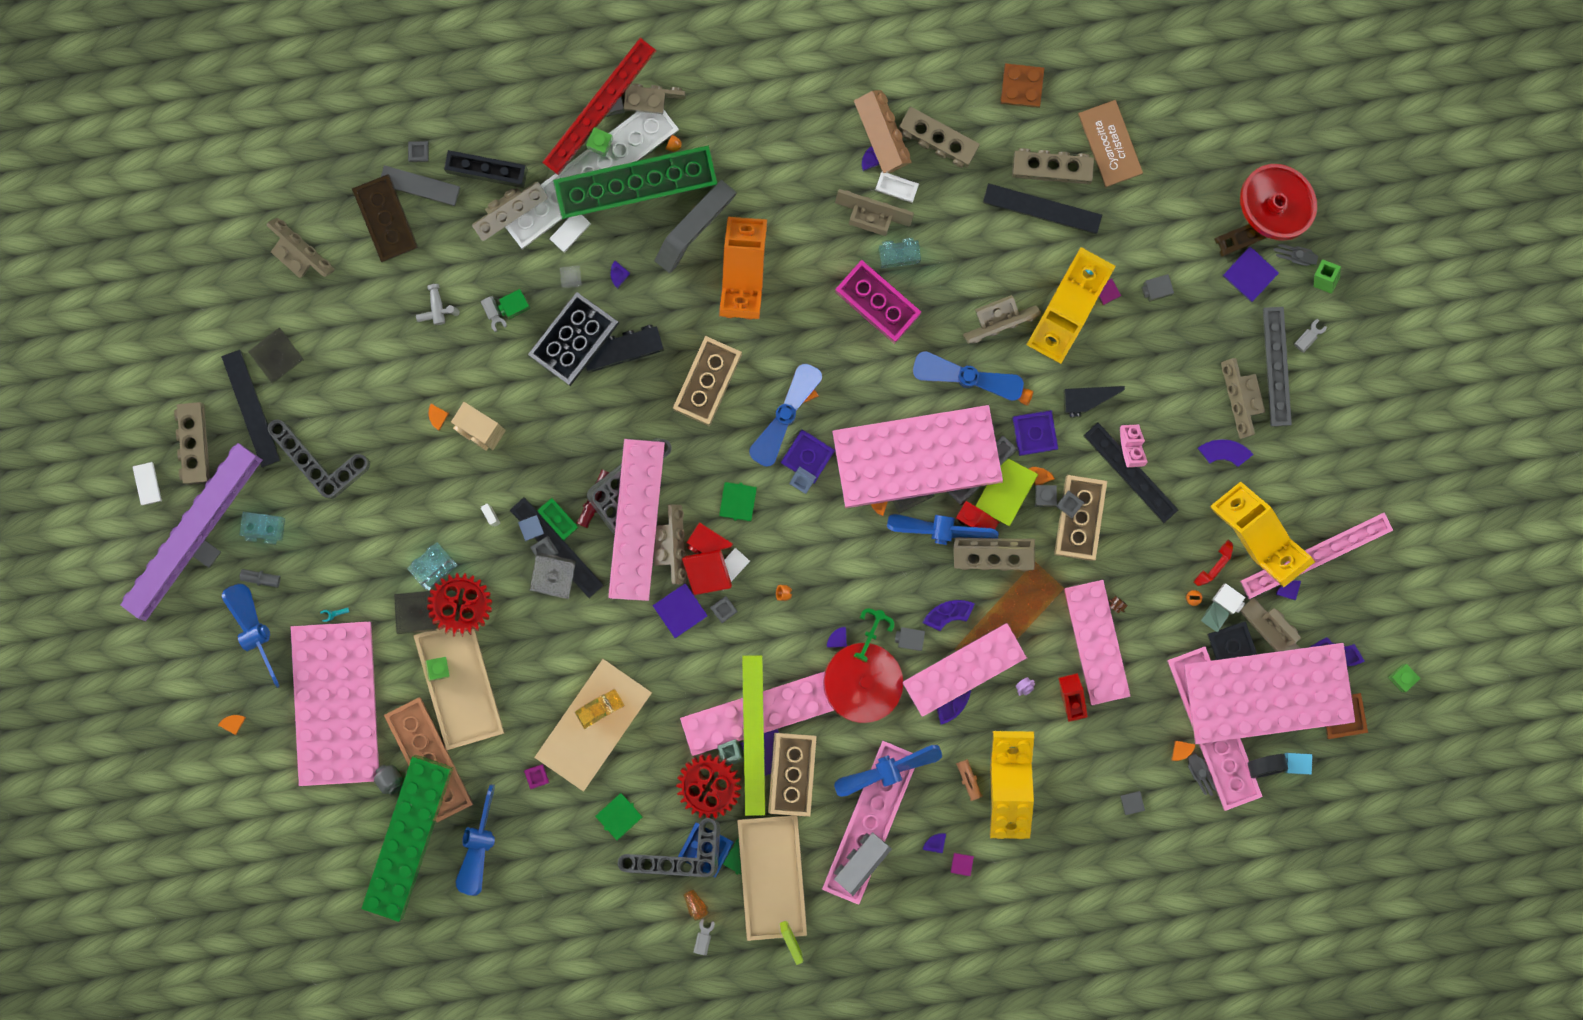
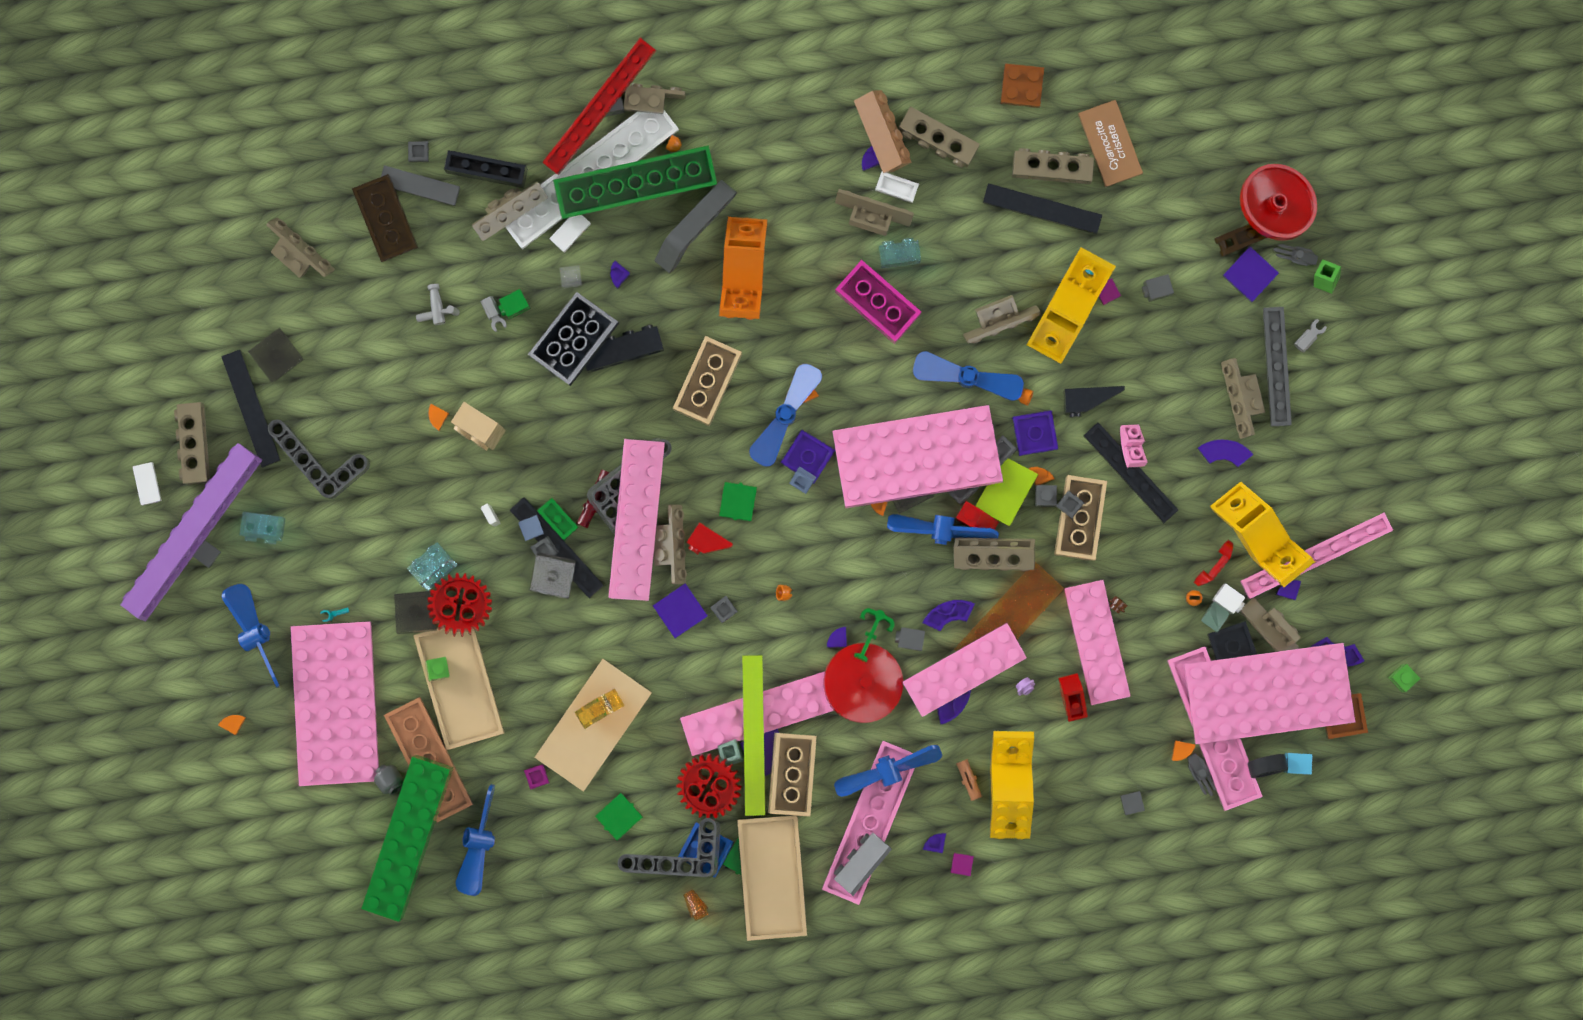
dark grey axle [240,569,281,588] -> none
bright green brick [586,127,613,157] -> none
red tile [682,549,732,595] -> none
light grey bar [694,919,715,955] -> none
white tile [723,548,750,591] -> none
lime tile [780,921,803,965] -> none

